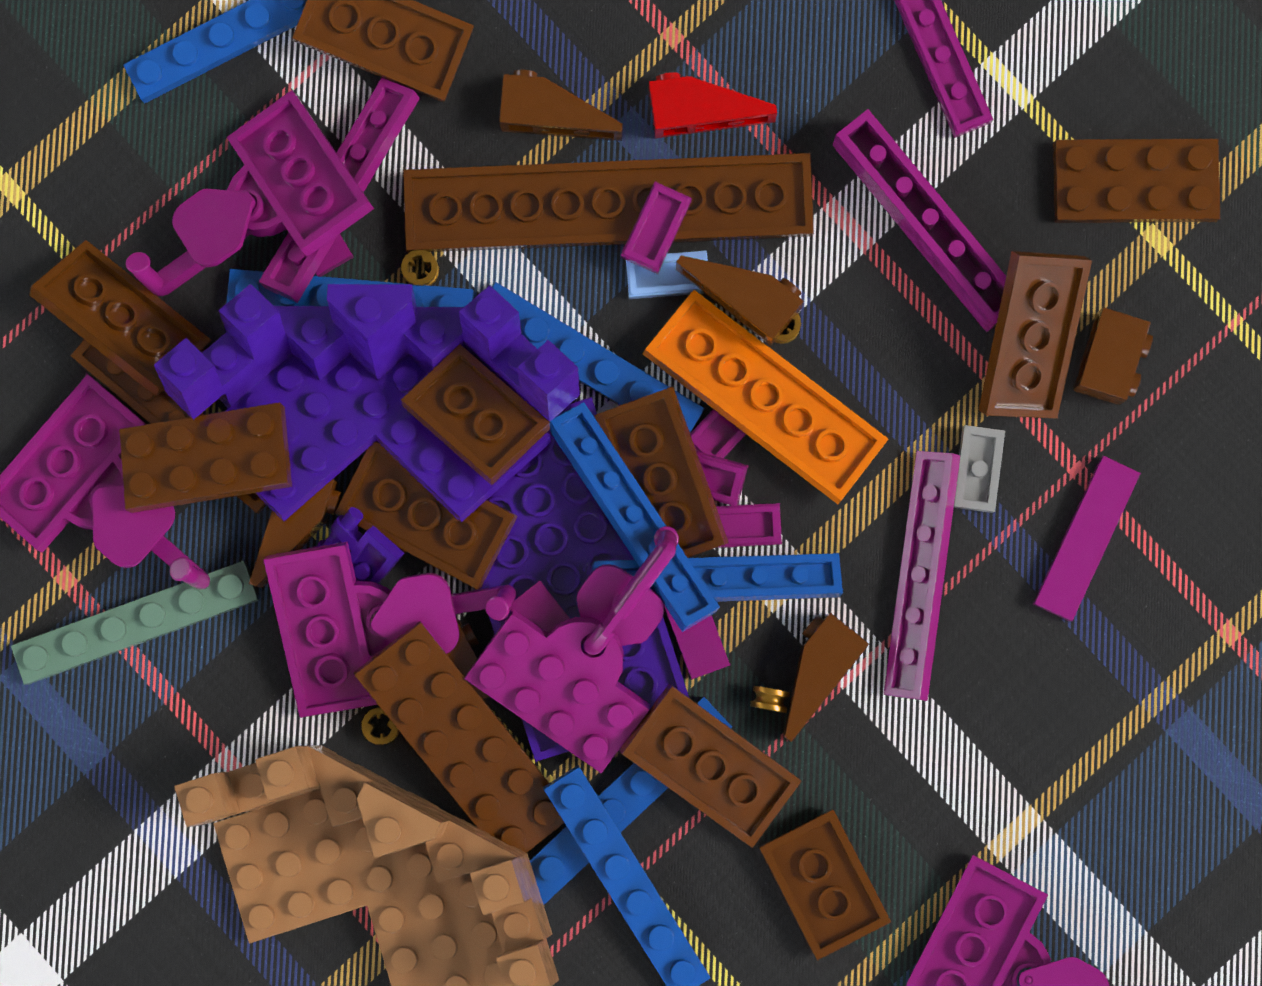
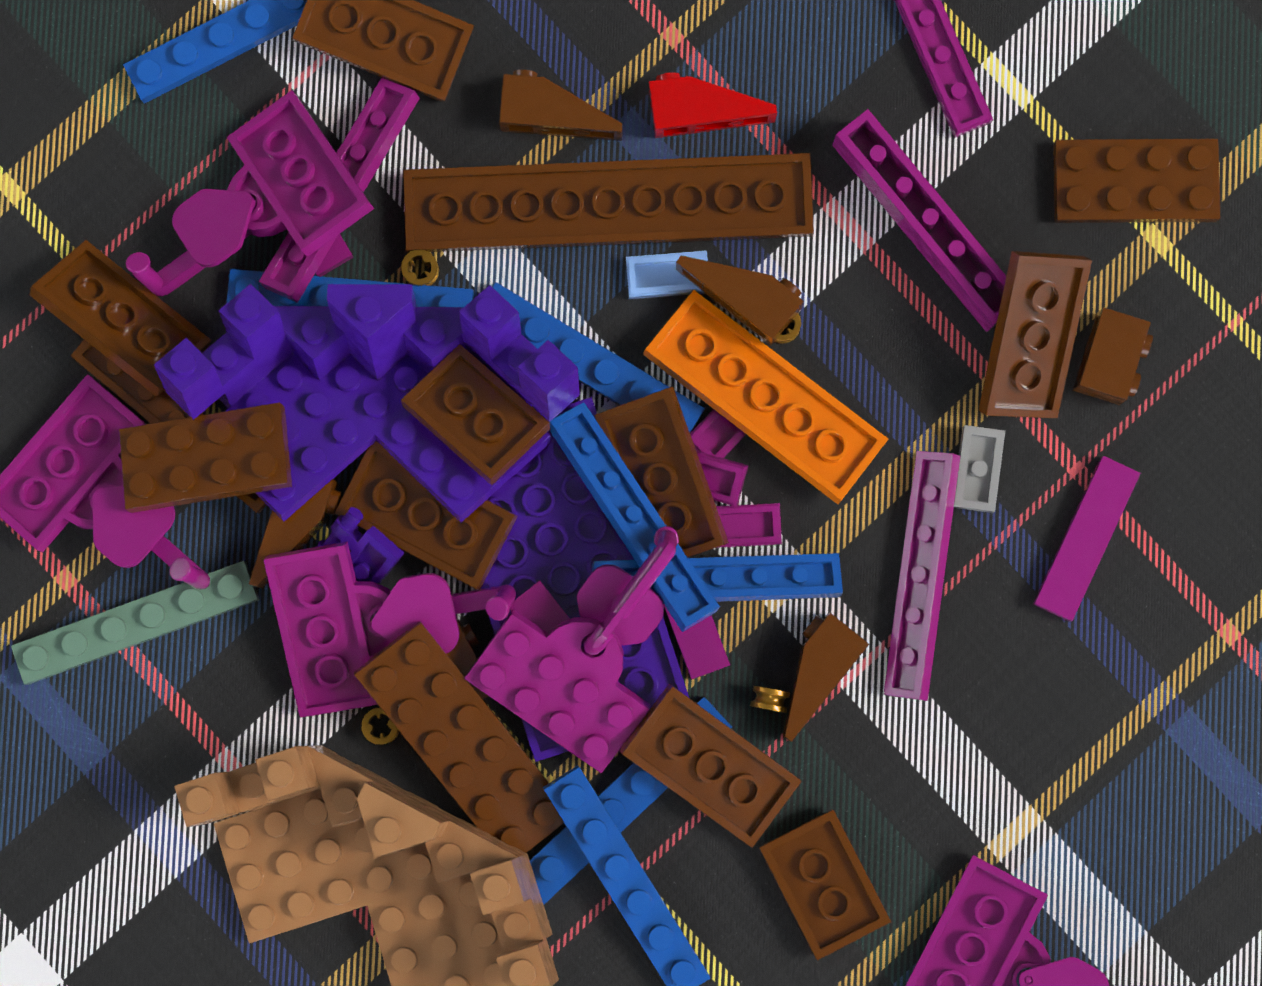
magenta tile [621,182,692,274] -> none

